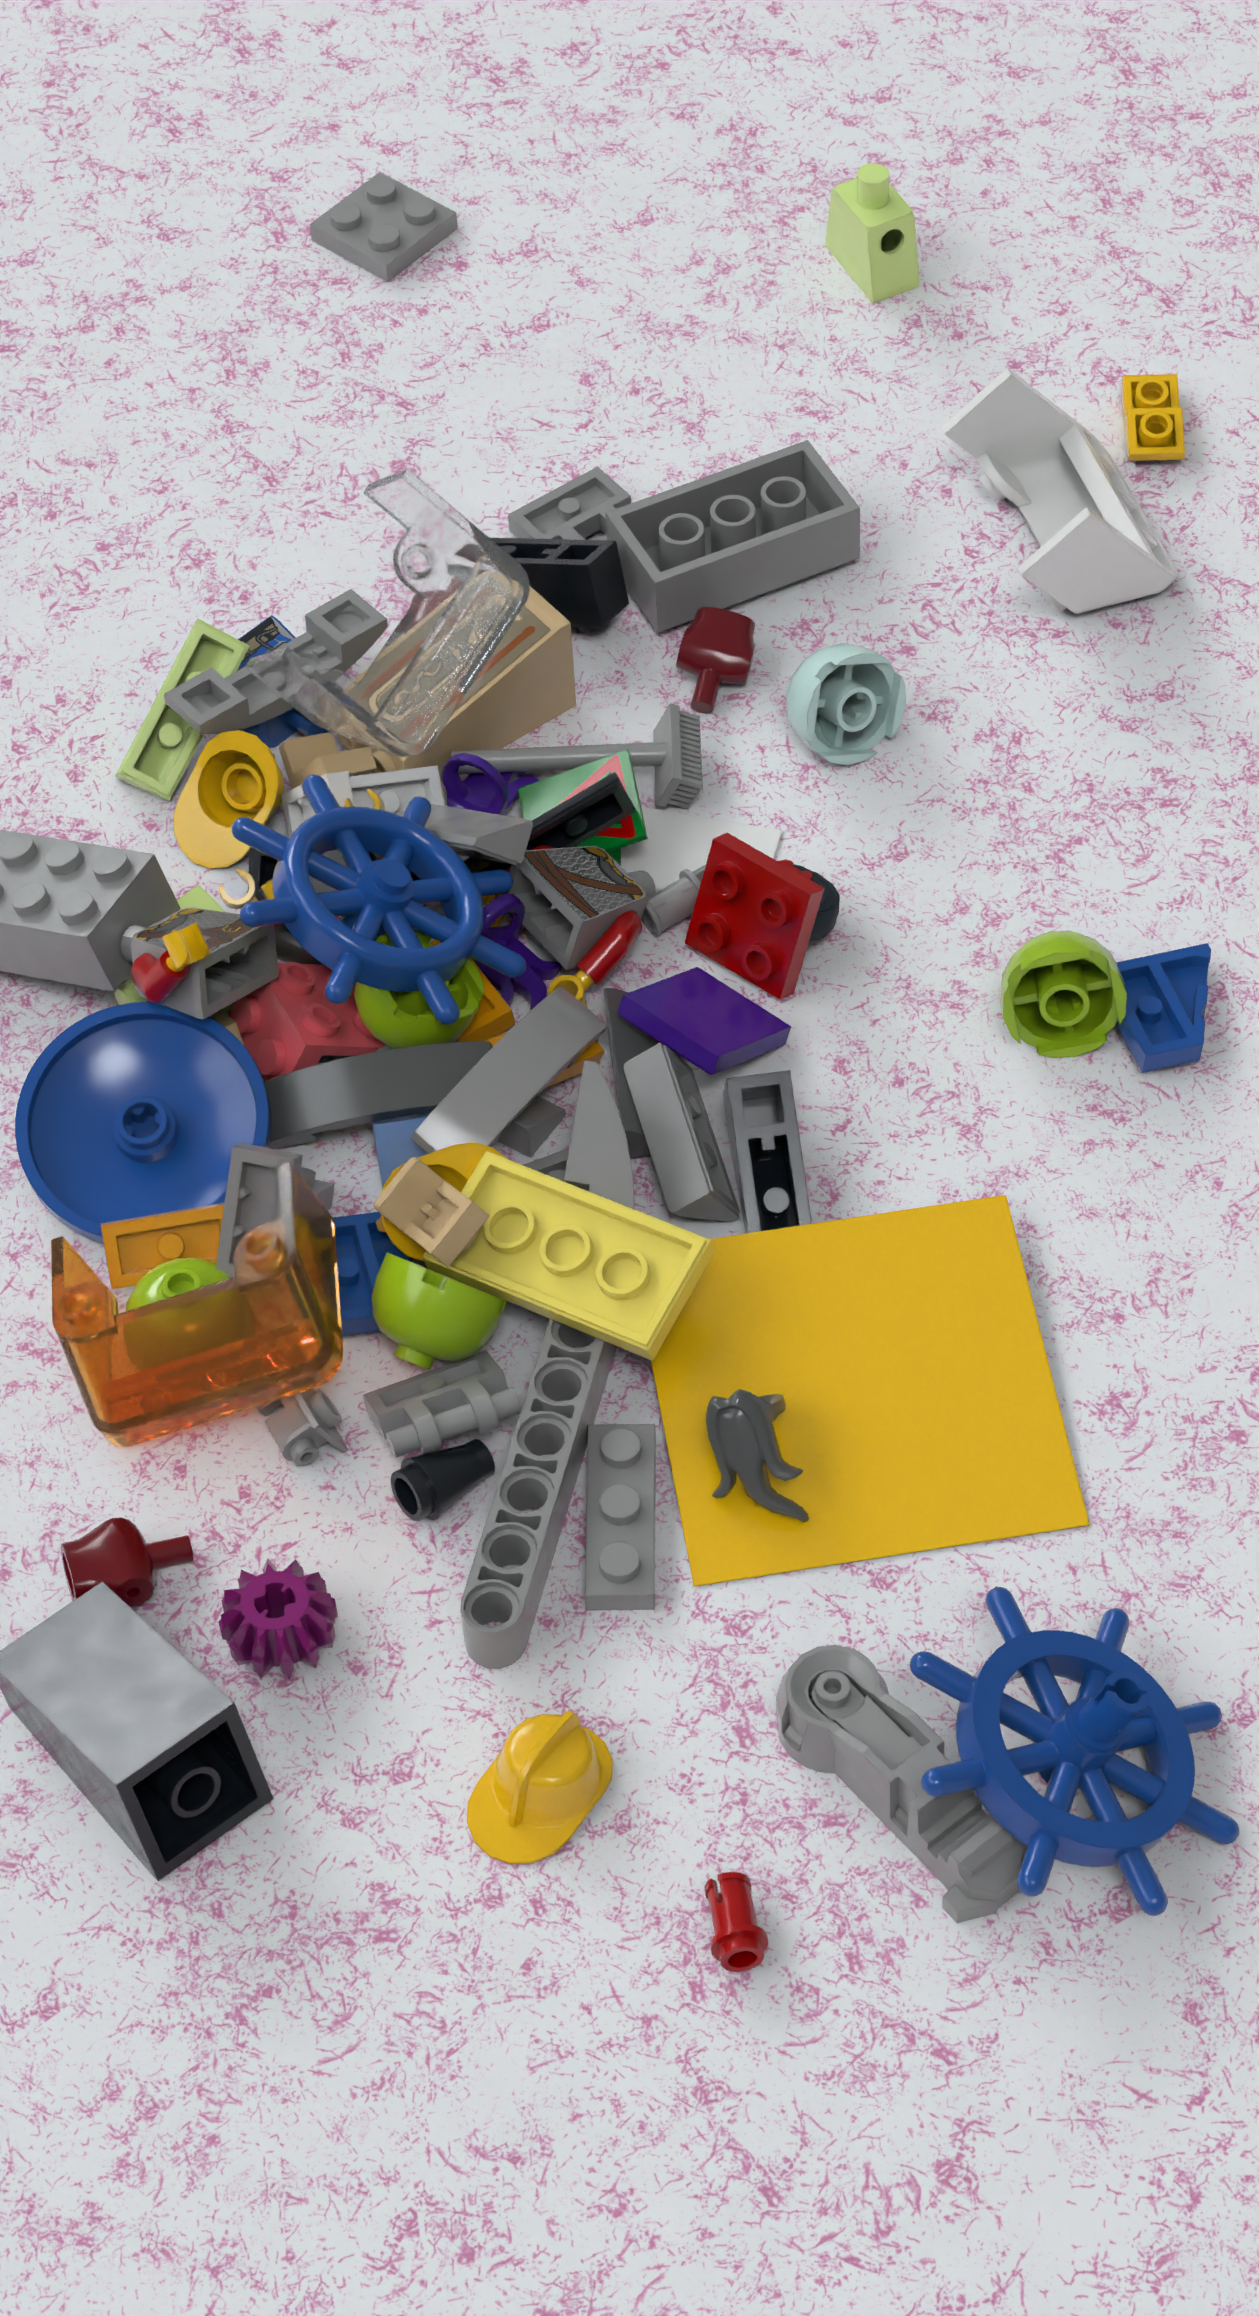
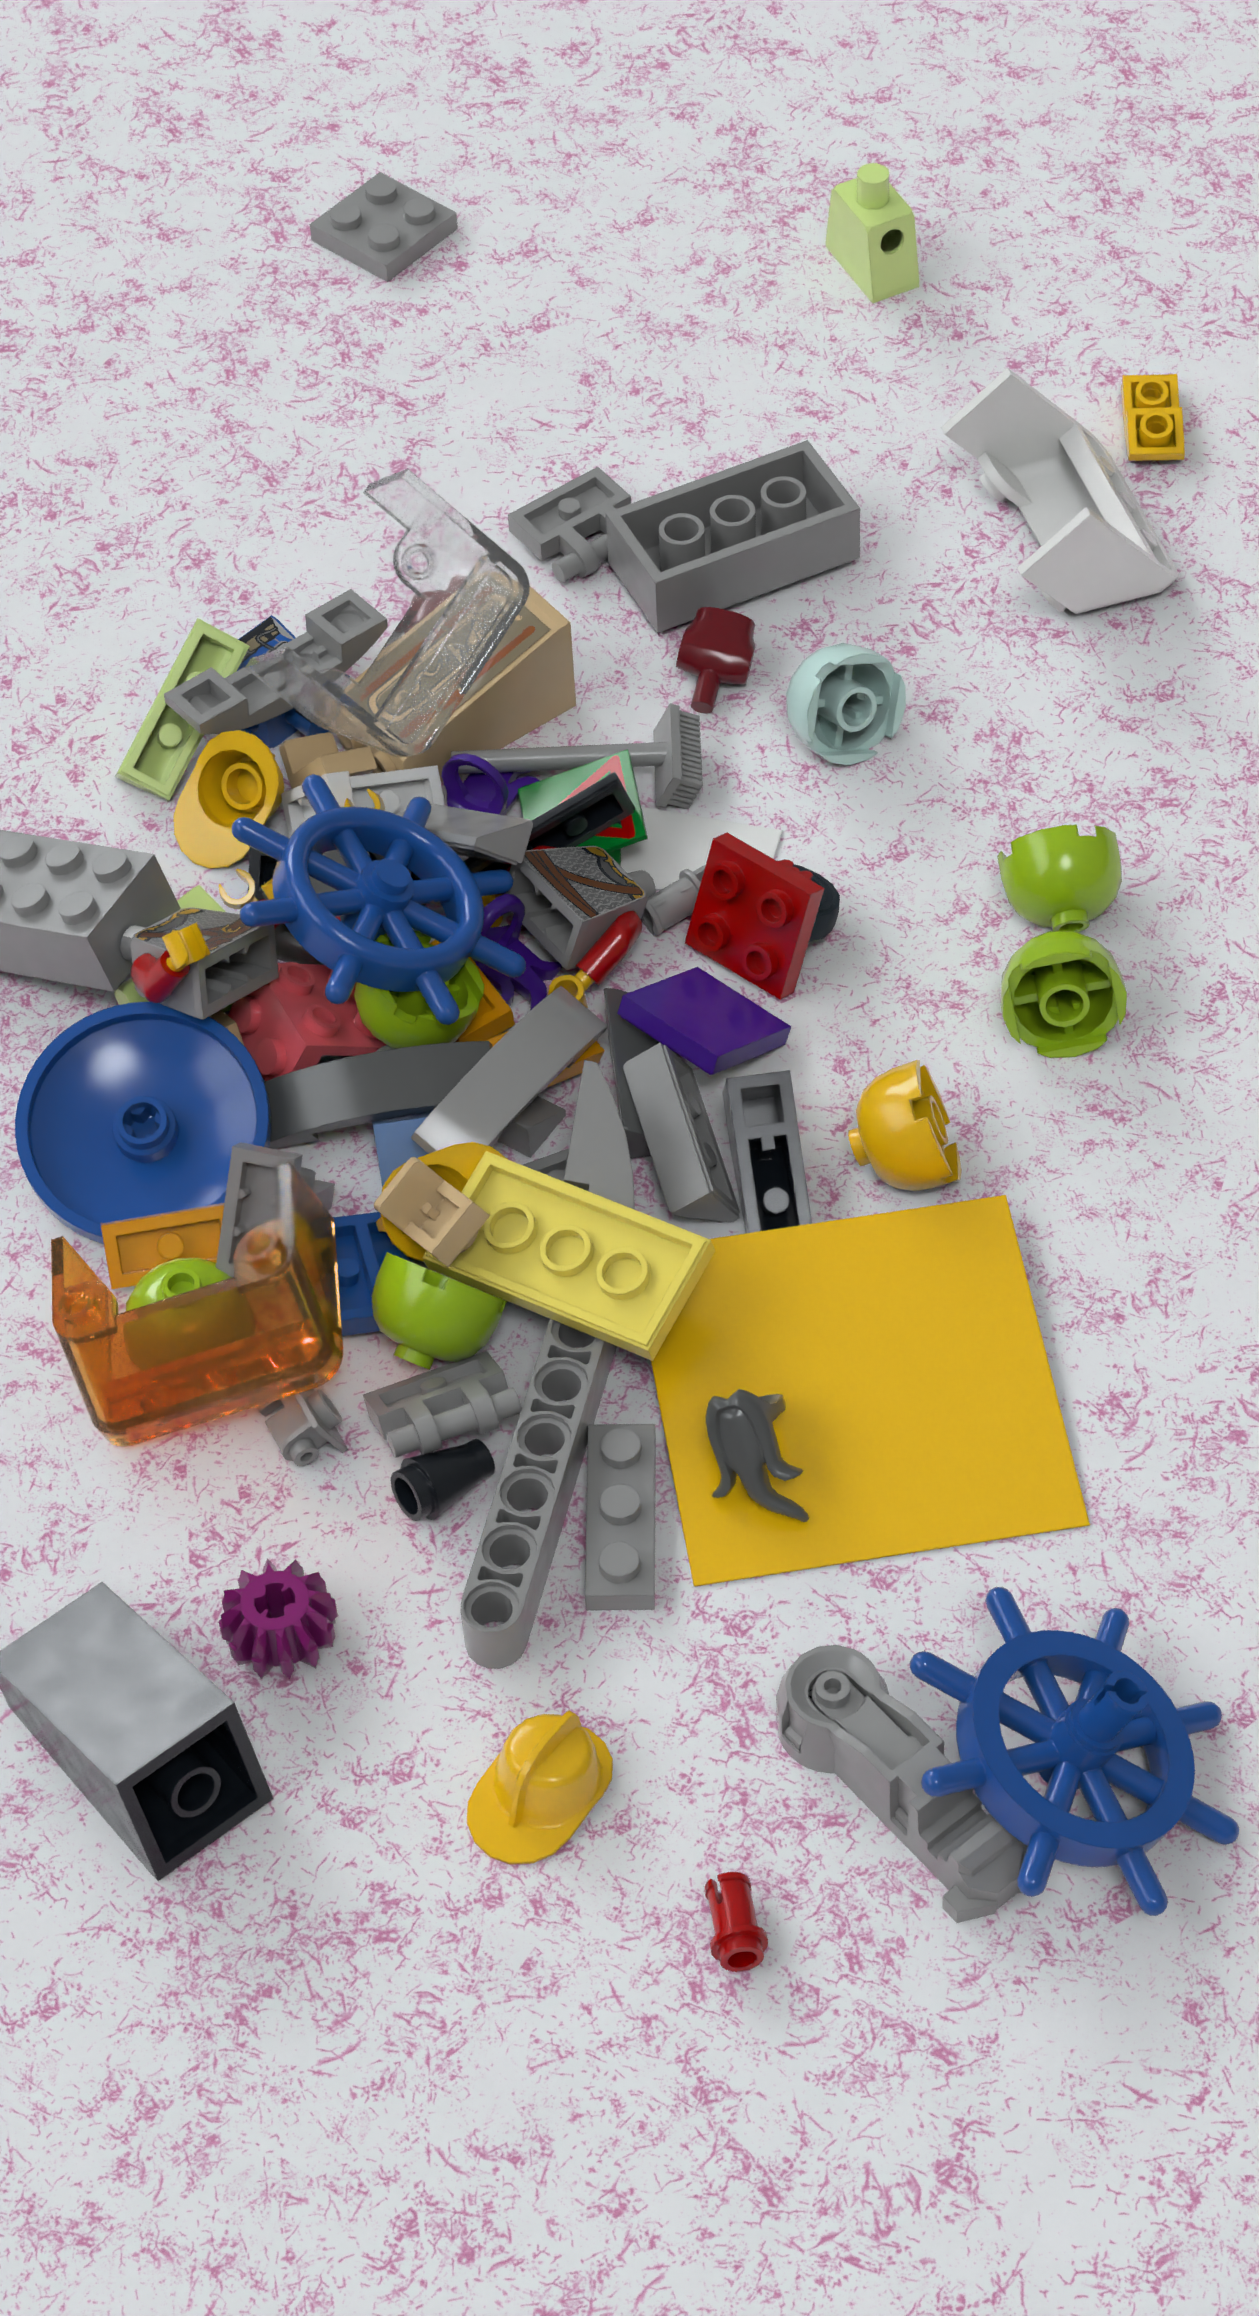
dark red piece [61,1517,193,1607] -> none
black slope [444,537,629,633] -> none
blue wing [1116,943,1211,1073] -> none
none -> yellow cylinder [848,1060,962,1191]
none -> lime cylinder [997,825,1122,933]

